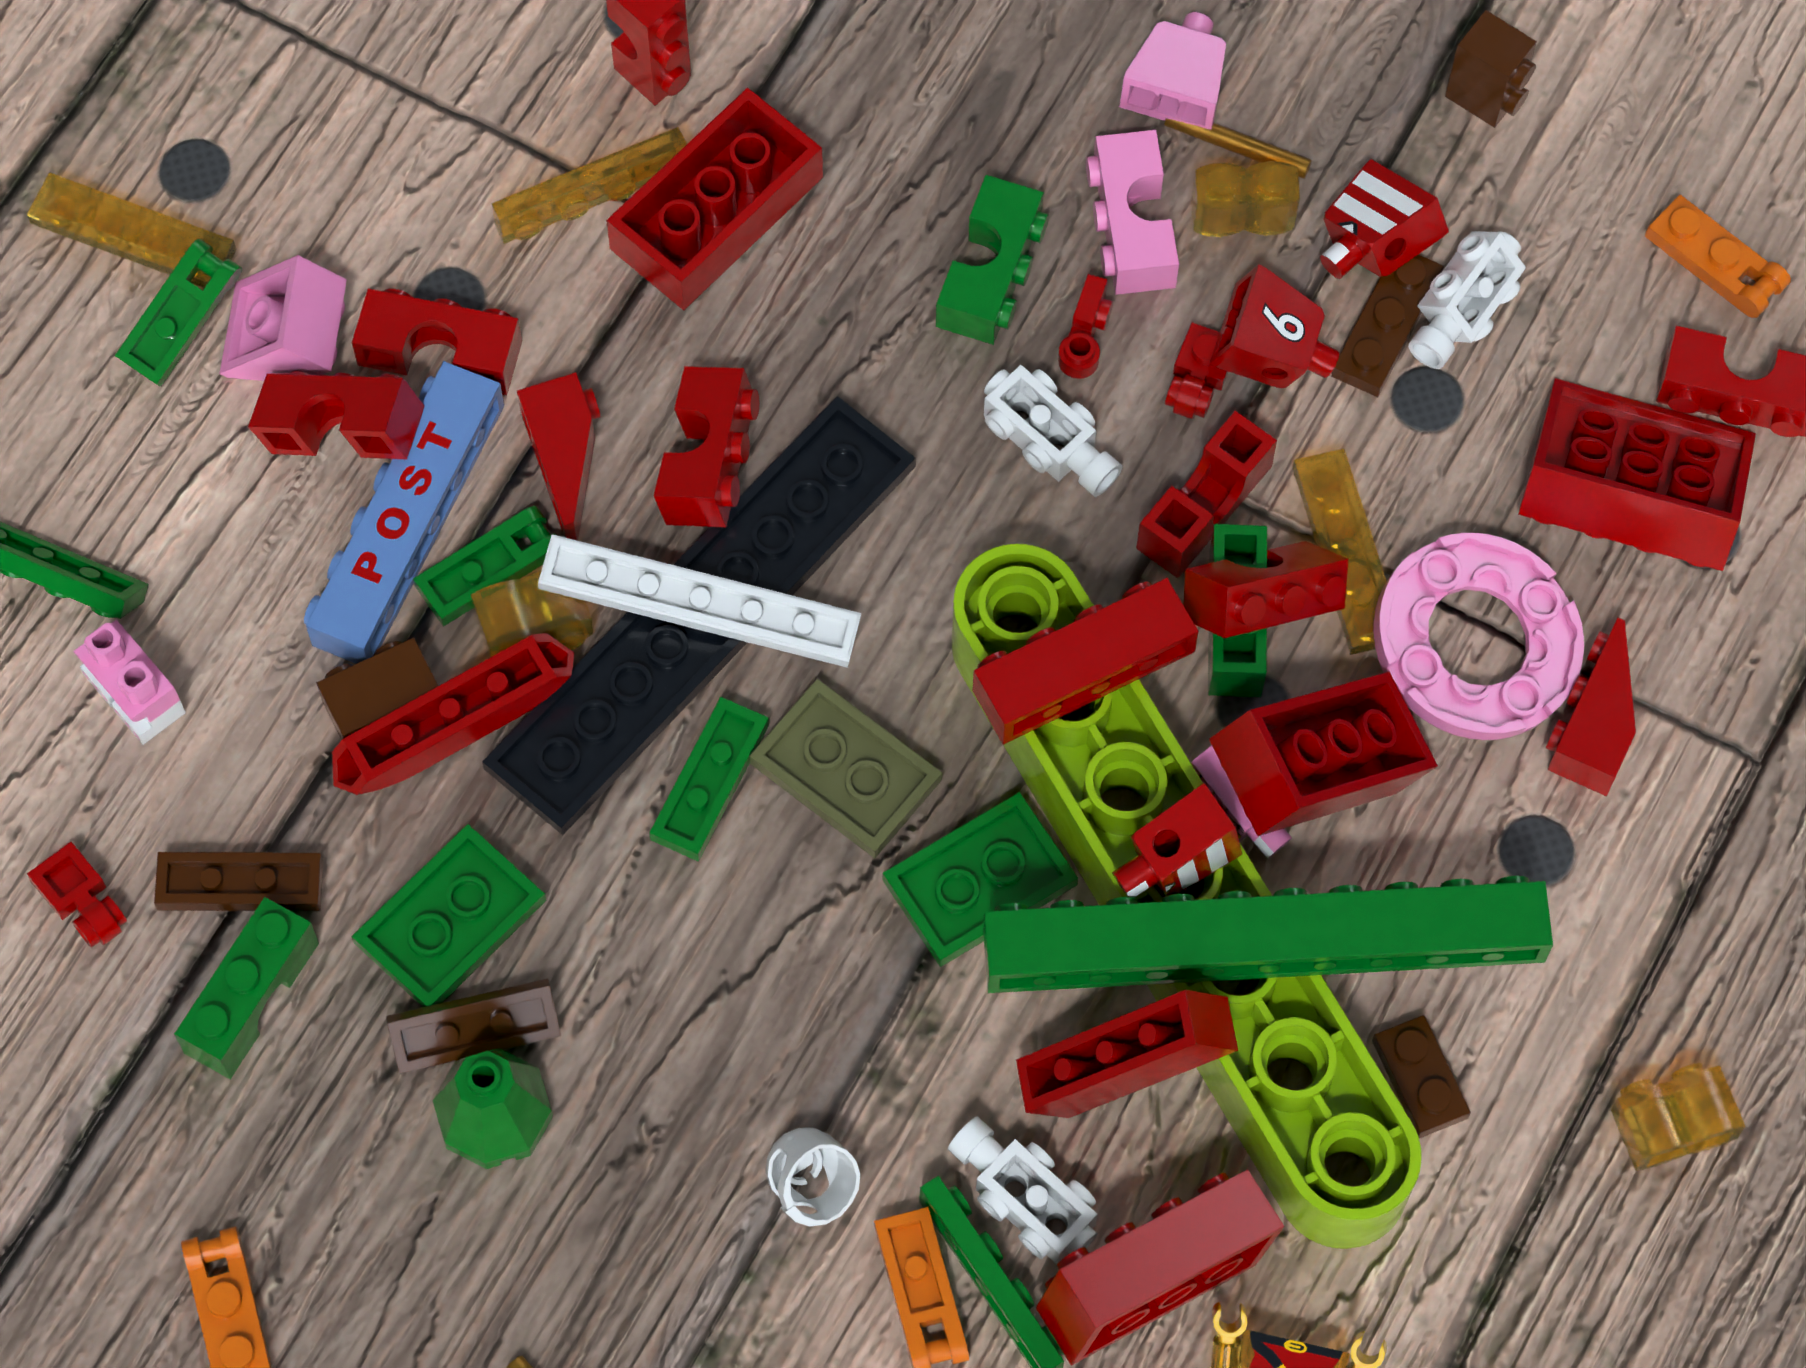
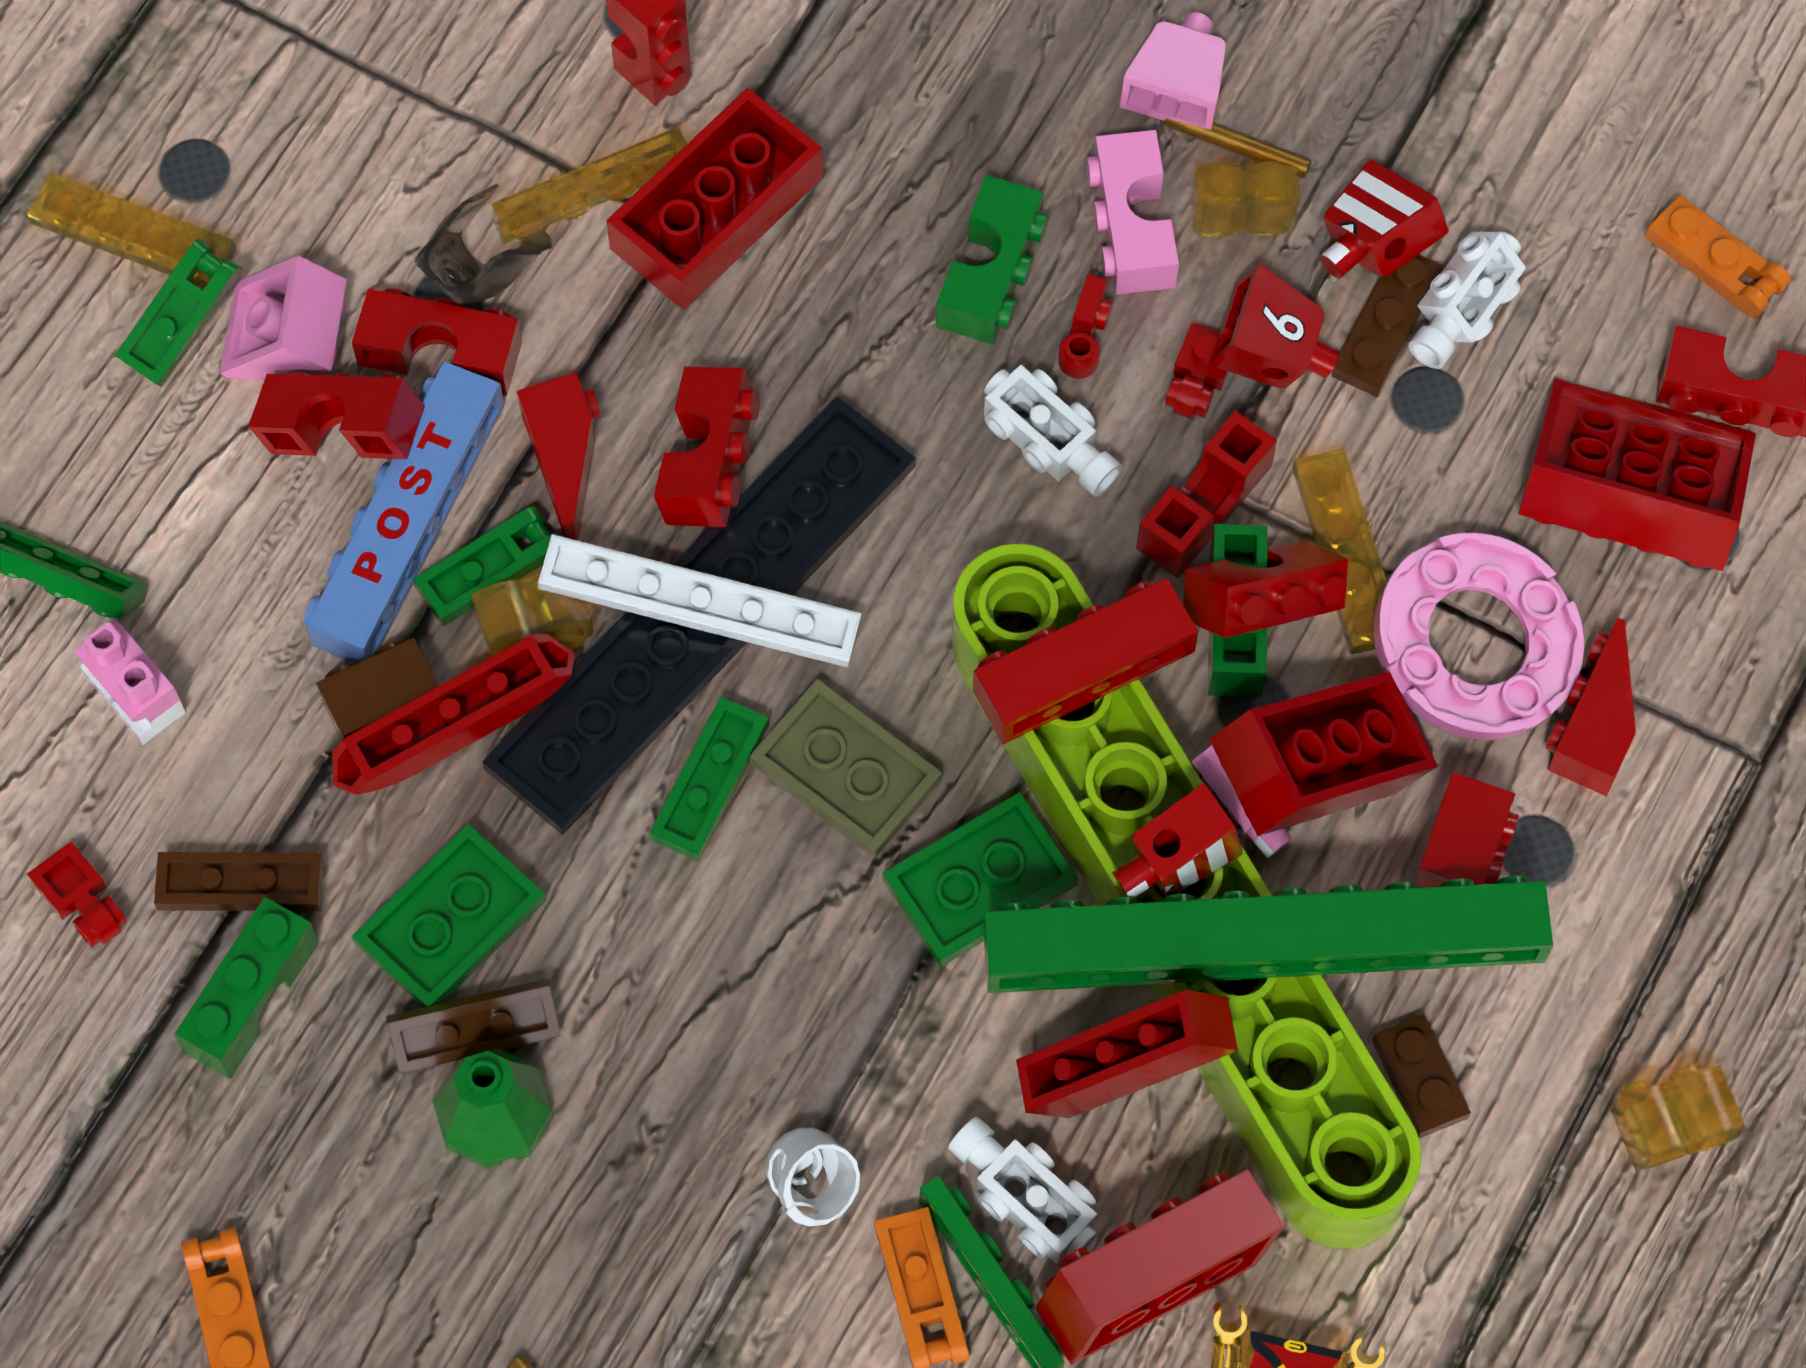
reddish brown brick [1445,10,1537,128] -> none
none -> clear smoke piece [415,183,552,304]
none -> red brick [1414,772,1519,888]

